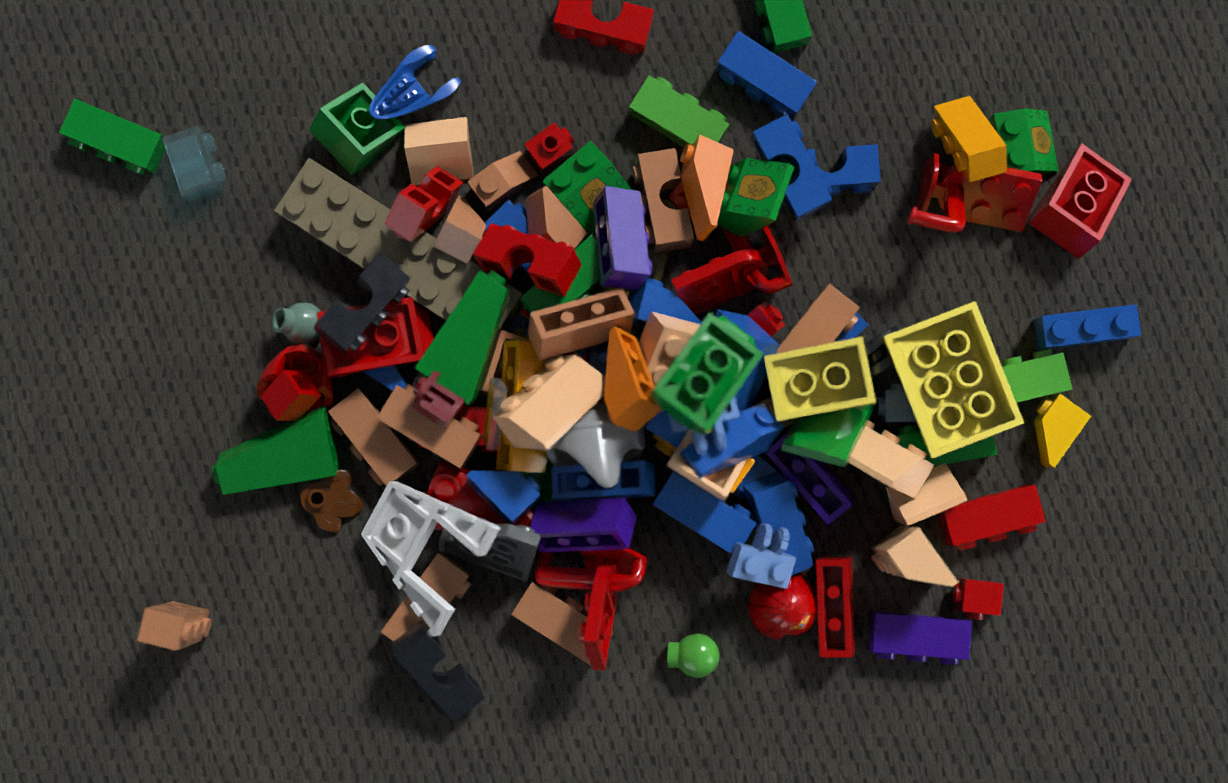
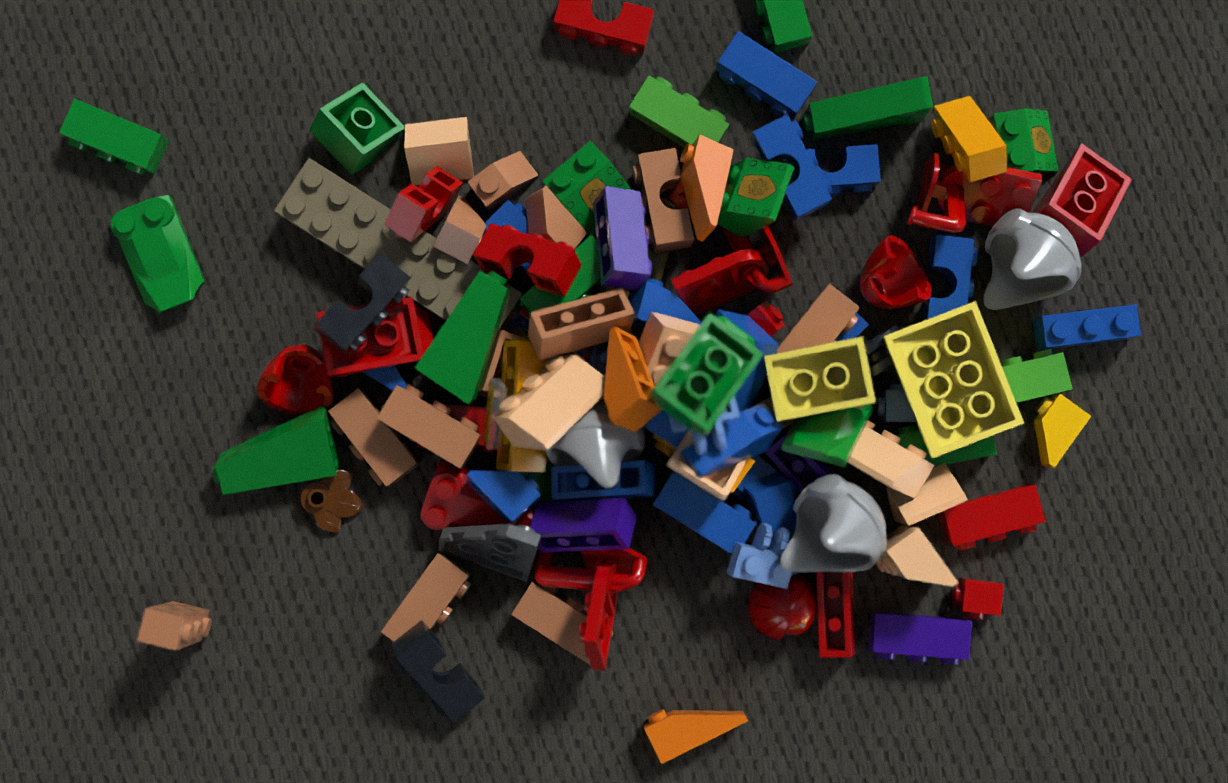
clear light blue brick [162,125,227,202] -> none
red brick [261,370,321,421] -> none
sand green piece [272,302,321,345] -> none
white wing [361,481,501,637] -> none
blue animal [369,45,462,120] -> none
dark red bracket [412,371,465,429] -> none
red brick [524,122,575,175] -> none
bright green piece [667,633,719,678] -> none
none -> green slope [110,195,205,313]
none -> orange slope [644,709,748,764]
none -> light grey piece [781,475,887,572]
none -> green slope [802,76,933,140]
none -> red hair [859,235,932,309]
none -> blue arch [922,235,978,321]
none -> light grey piece [984,209,1082,310]

